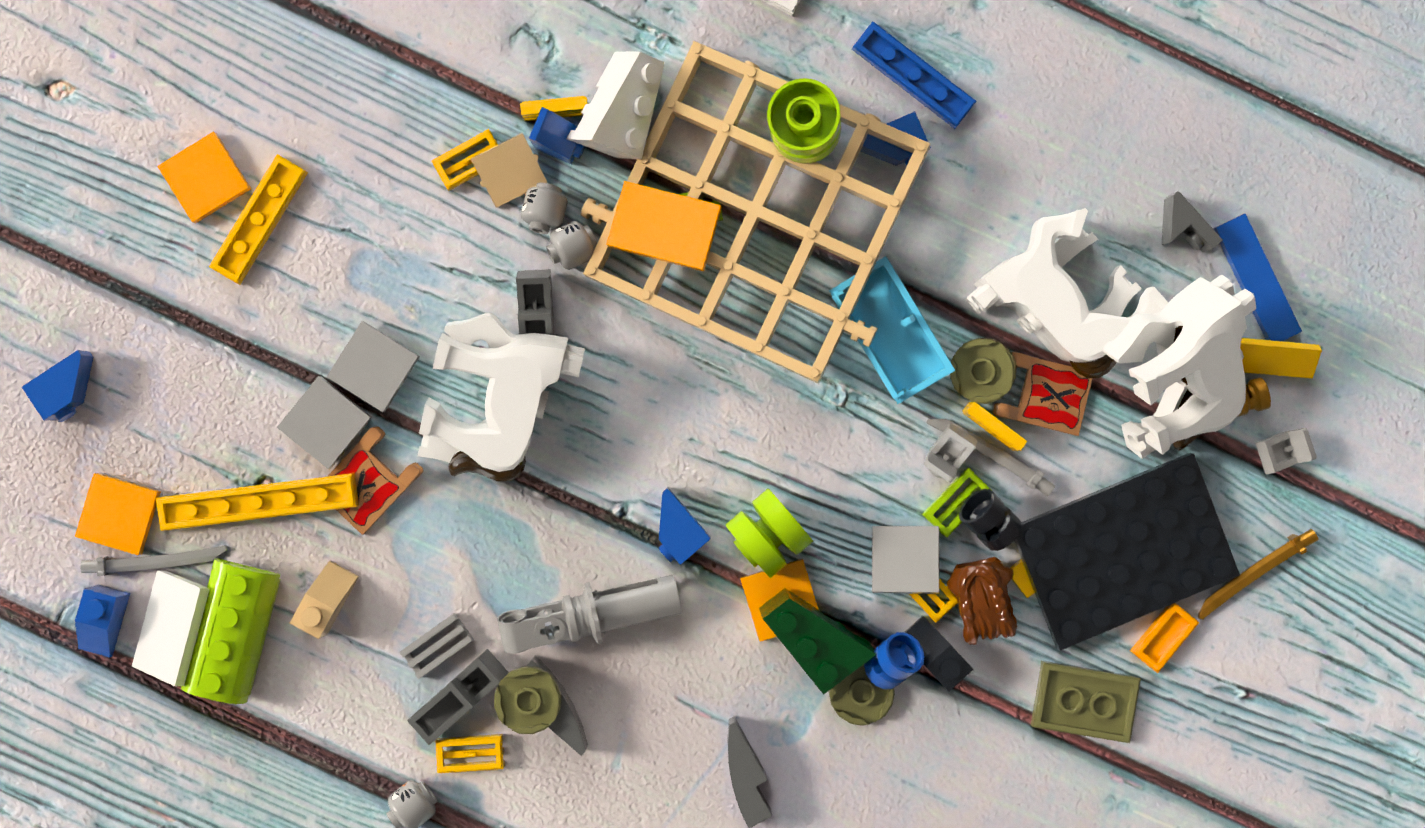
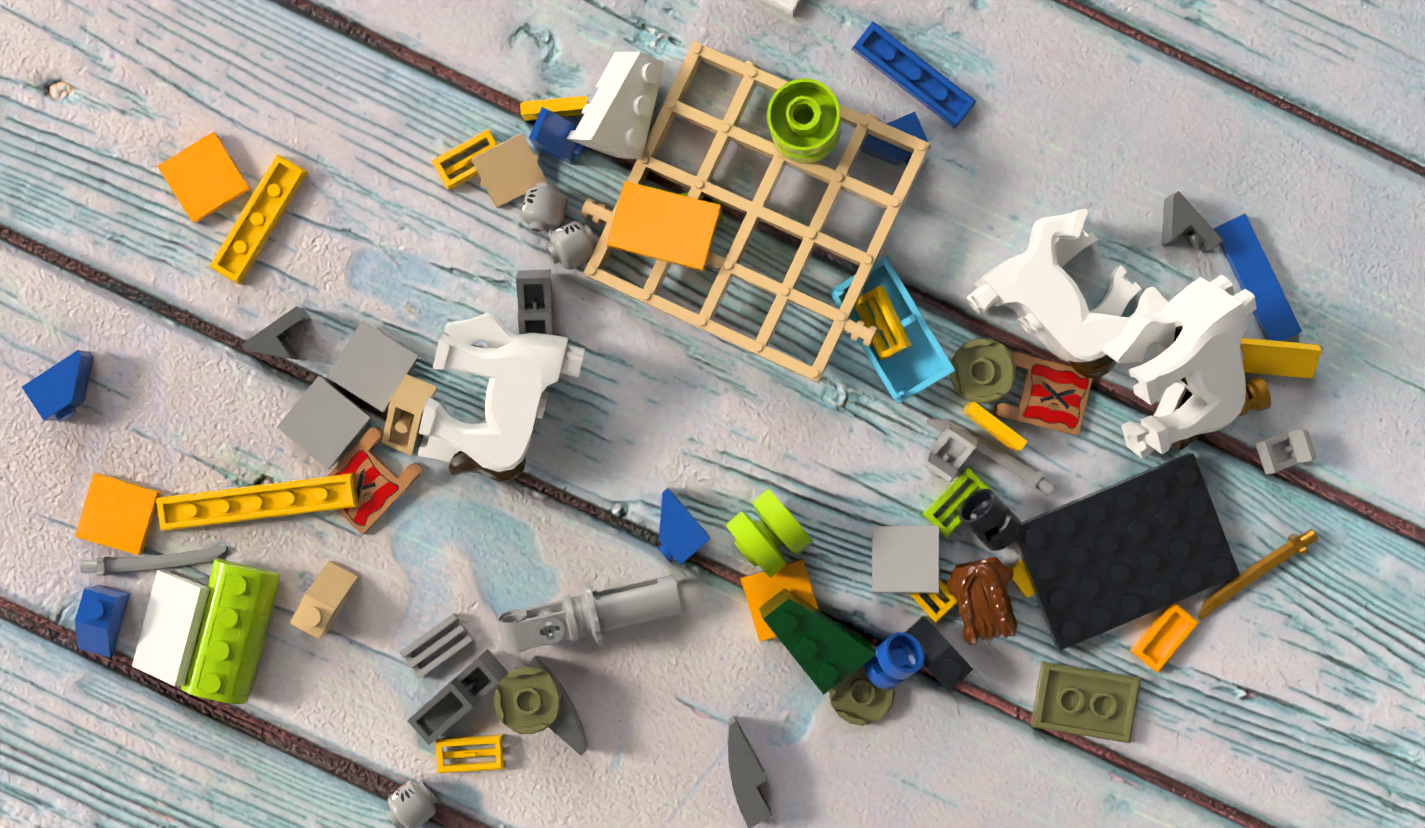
none -> dark grey slope [241,306,312,360]
none -> tan slope [381,374,437,456]
none -> yellow tile [855,286,912,361]

